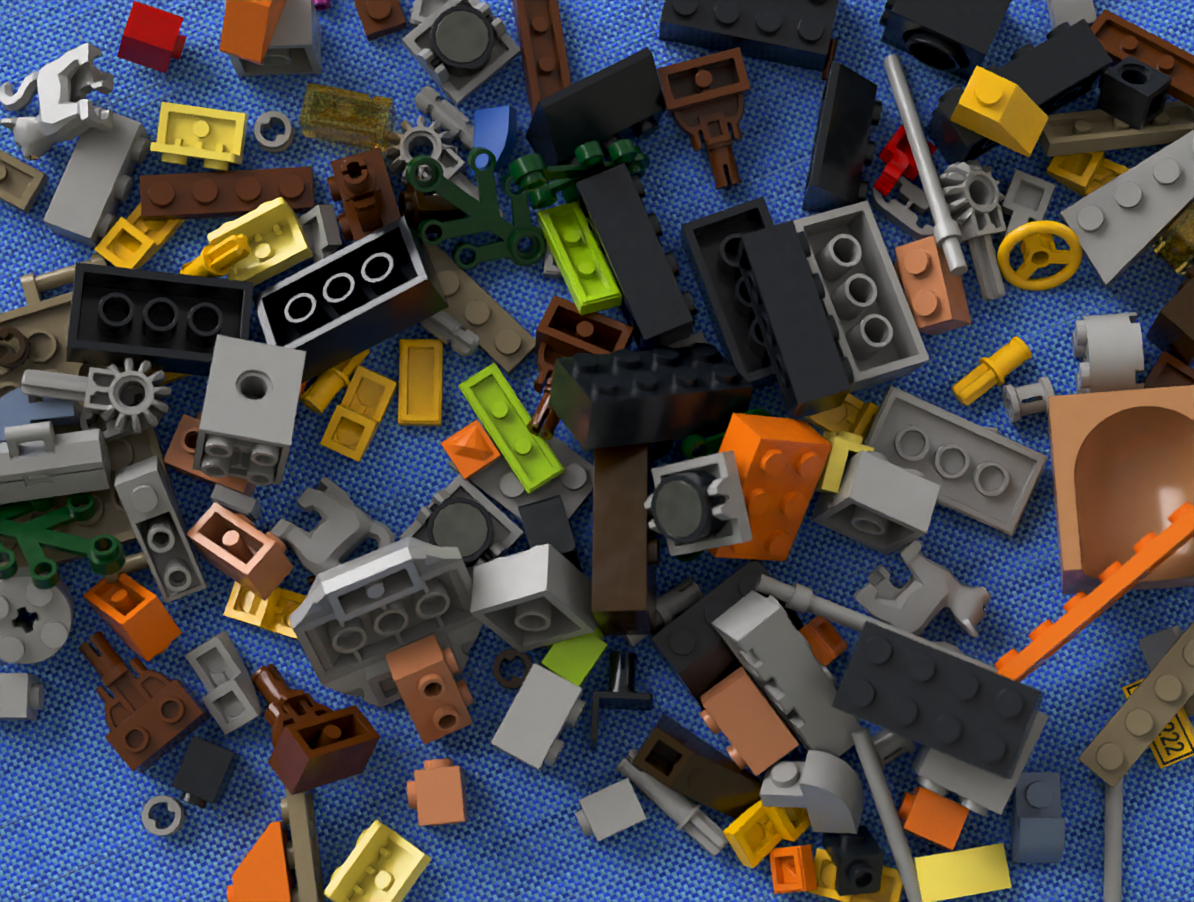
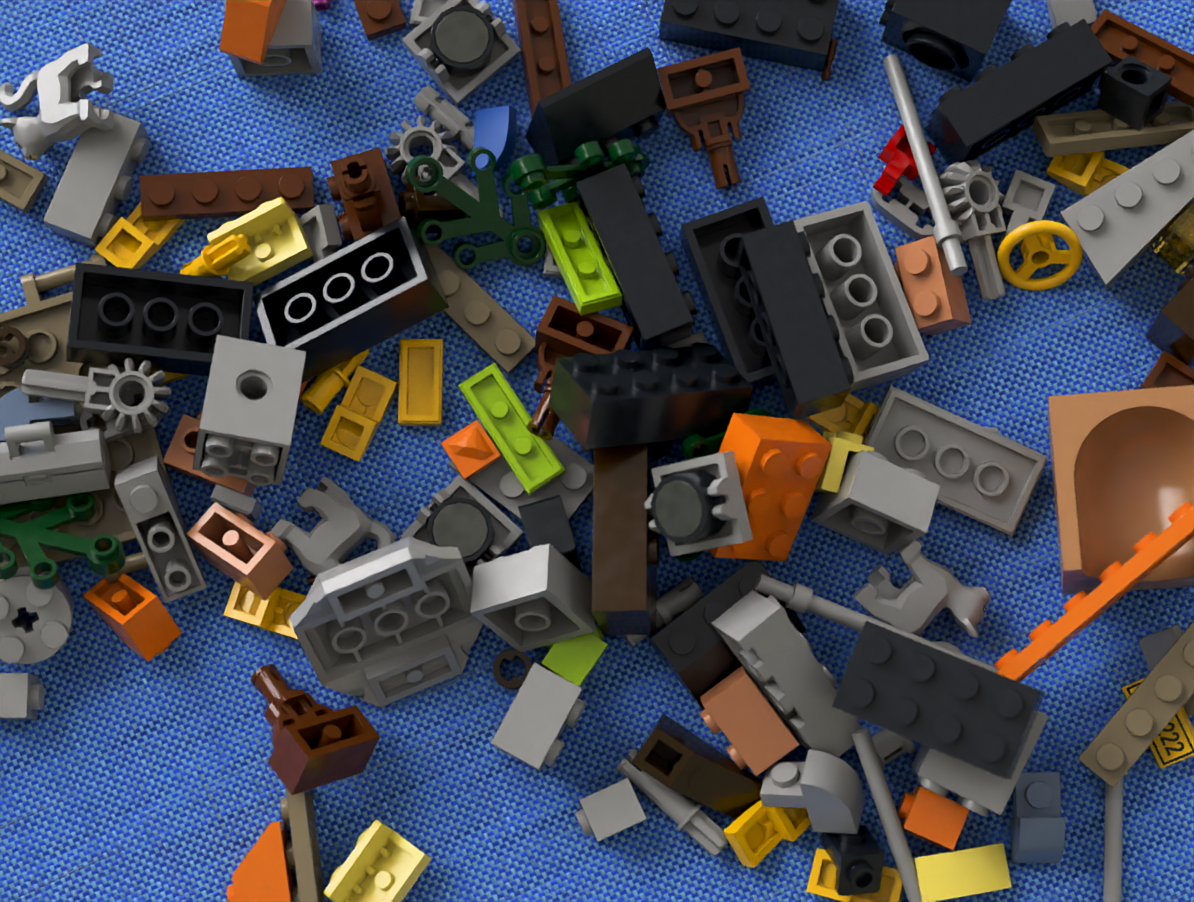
reddish brown brick [78,632,212,773] -> none
red brick [117,1,187,73] -> none
light grey bush [142,795,185,836] -> none
light yellow bracket [150,102,249,171] -> none
black brick [172,736,241,809] -> none
light grey slope [184,630,262,735] -> none
light grey bush [254,111,294,154] -> none
clear yellow brick [299,82,396,153] -> none
nougat brick [385,633,474,745] -> none
nougat brick [407,758,469,827] -> none
light grey axle [421,310,480,357] -> none
black bracket [590,651,653,751] -> none
orange tile [769,844,817,894] -> none
orange tile [799,616,849,667] -> none
black slope [801,62,883,213] -> none
yellow slope [950,66,1049,157] -> none
yellow axle [952,336,1032,406] -> none
light grey bush [1002,376,1055,423] -> none
light grey brick [1072,312,1144,394] -> none

